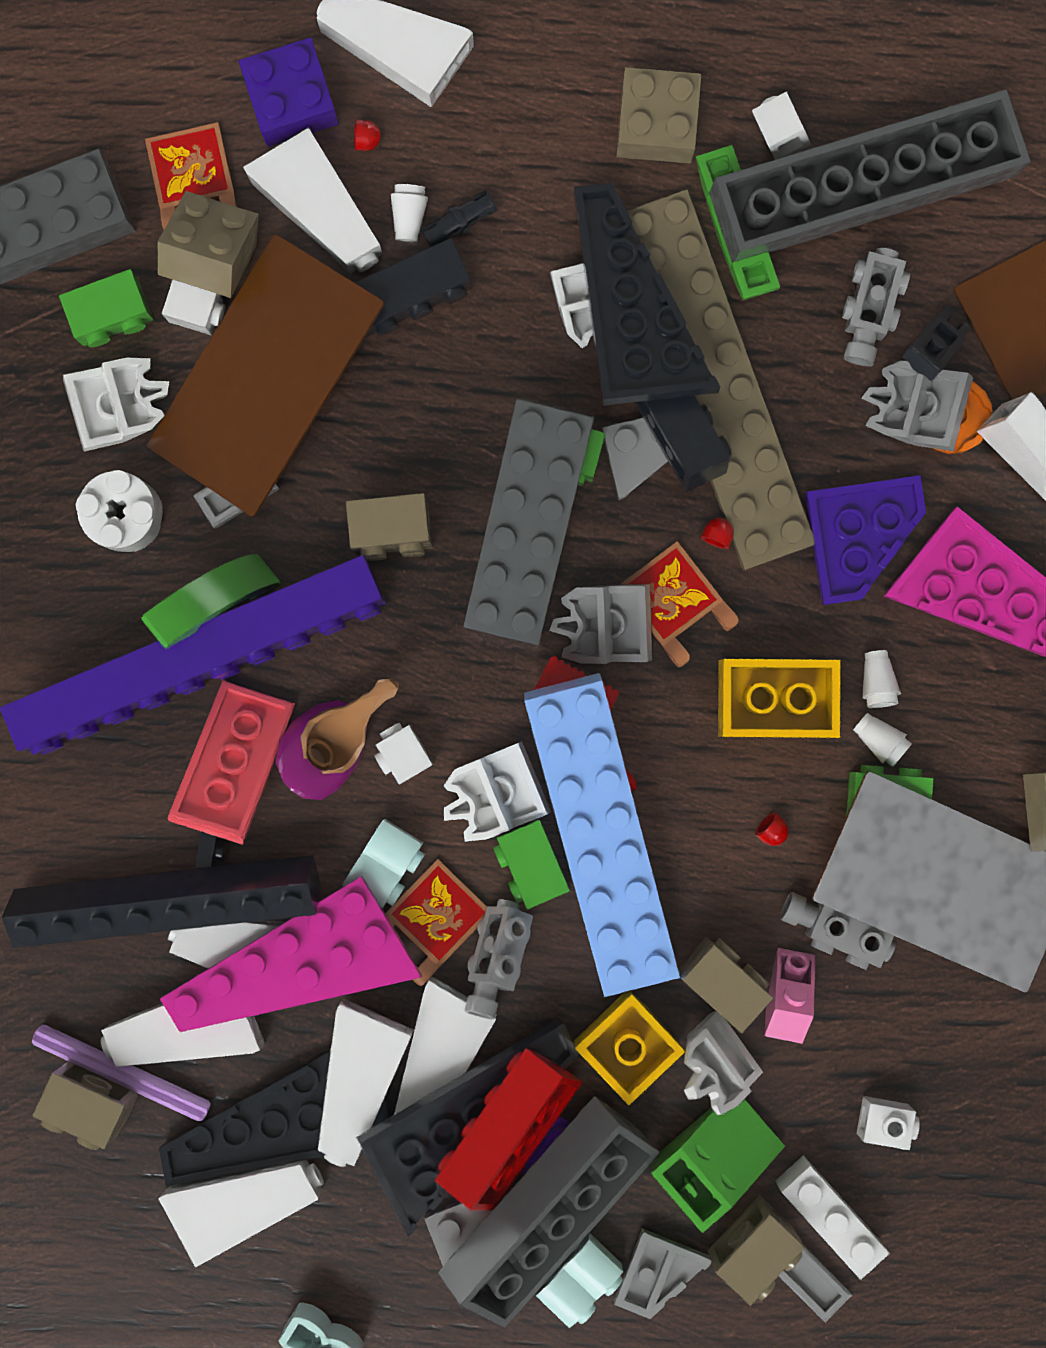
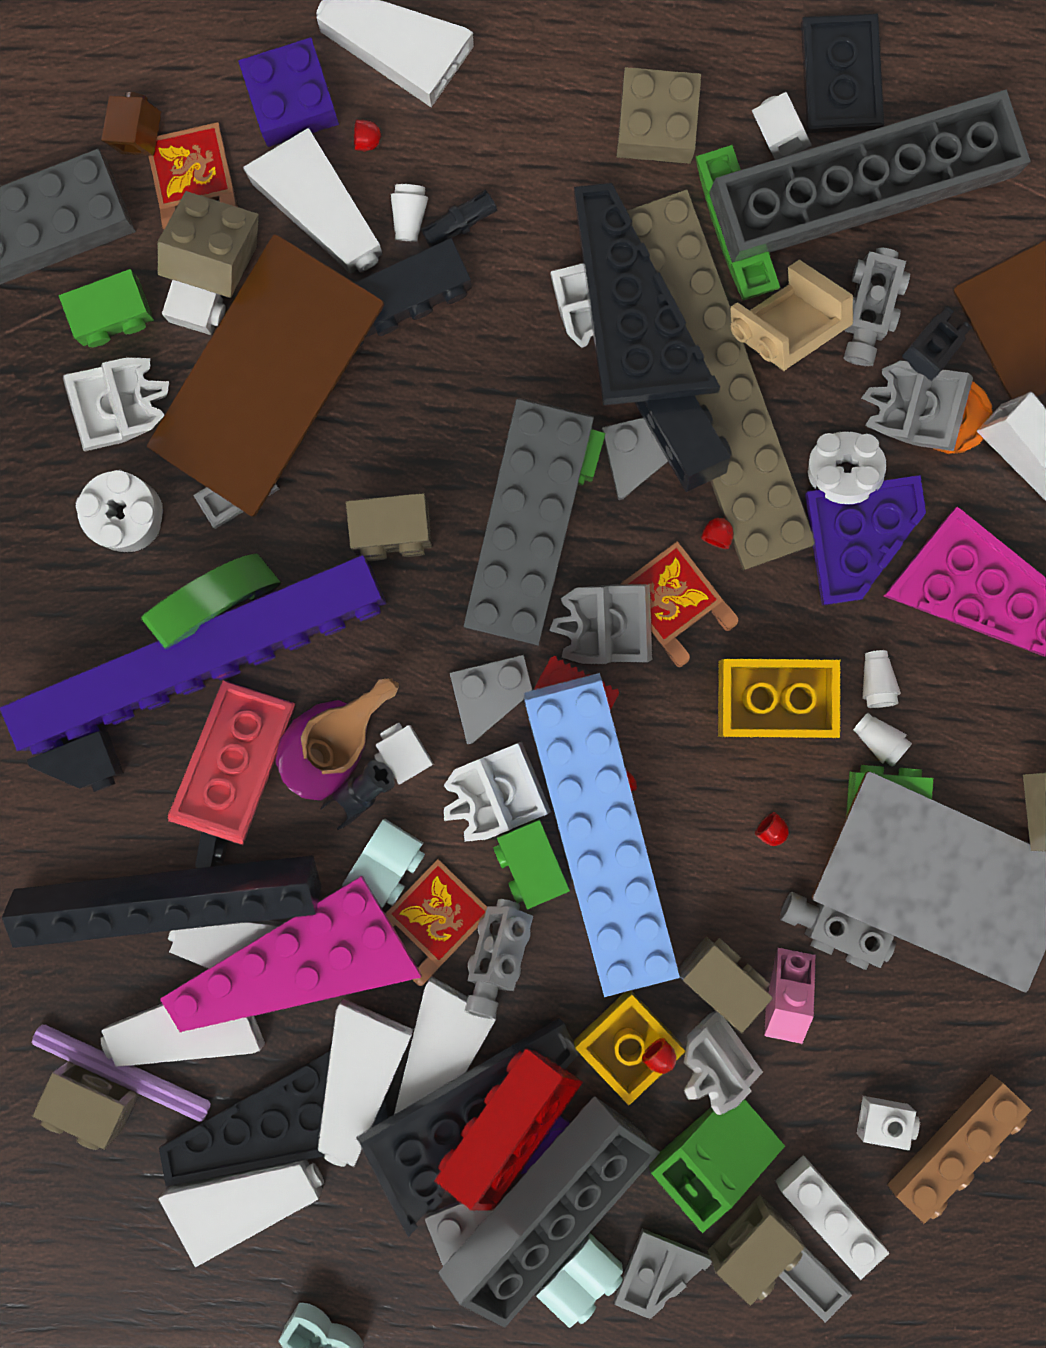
none -> black slope [27,731,124,792]
none -> reddish brown brick [101,92,161,156]
none -> black piece [320,760,395,830]
none -> light grey wing [450,655,532,744]
none -> red hinge [642,1038,676,1073]
none -> tan panel [730,260,853,371]
none -> black tile [801,14,884,133]
none -> white plate [808,432,886,504]
none -> medium nougat brick [887,1074,1031,1224]

